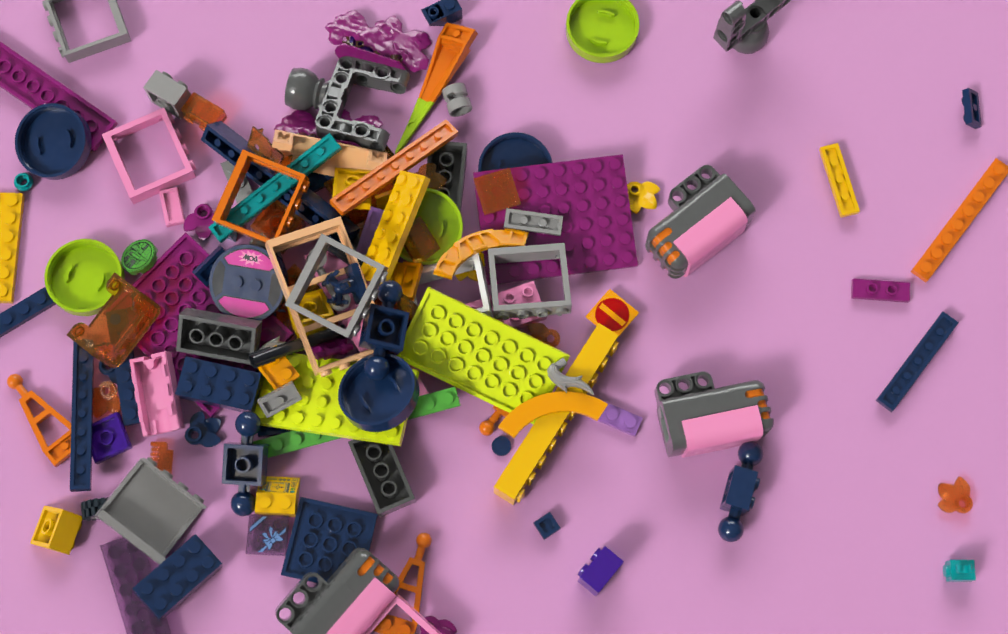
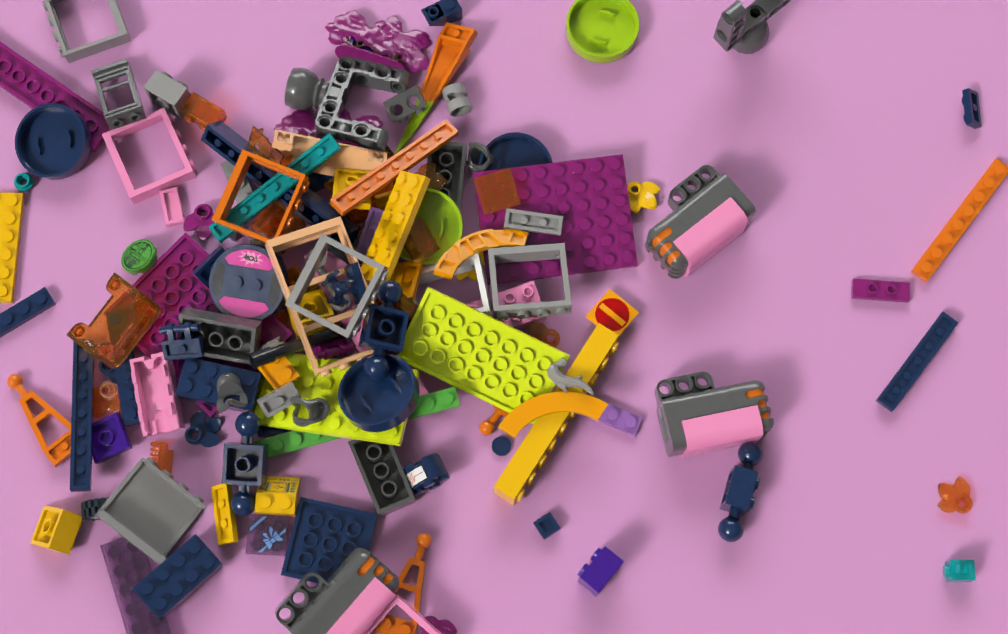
lime brick [44,239,125,316] -> none
yellow plate [819,143,860,218] -> none
none -> dark grey door [91,59,146,130]
none -> dark blue plate [160,322,205,360]
none -> yellow plate [211,484,239,546]
none -> dark grey piece [217,373,248,412]
none -> dark grey piece [290,396,330,427]
none -> dark grey brick [383,84,428,123]
none -> dark blue brick [403,453,450,495]
none -> dark grey piece [466,142,494,172]

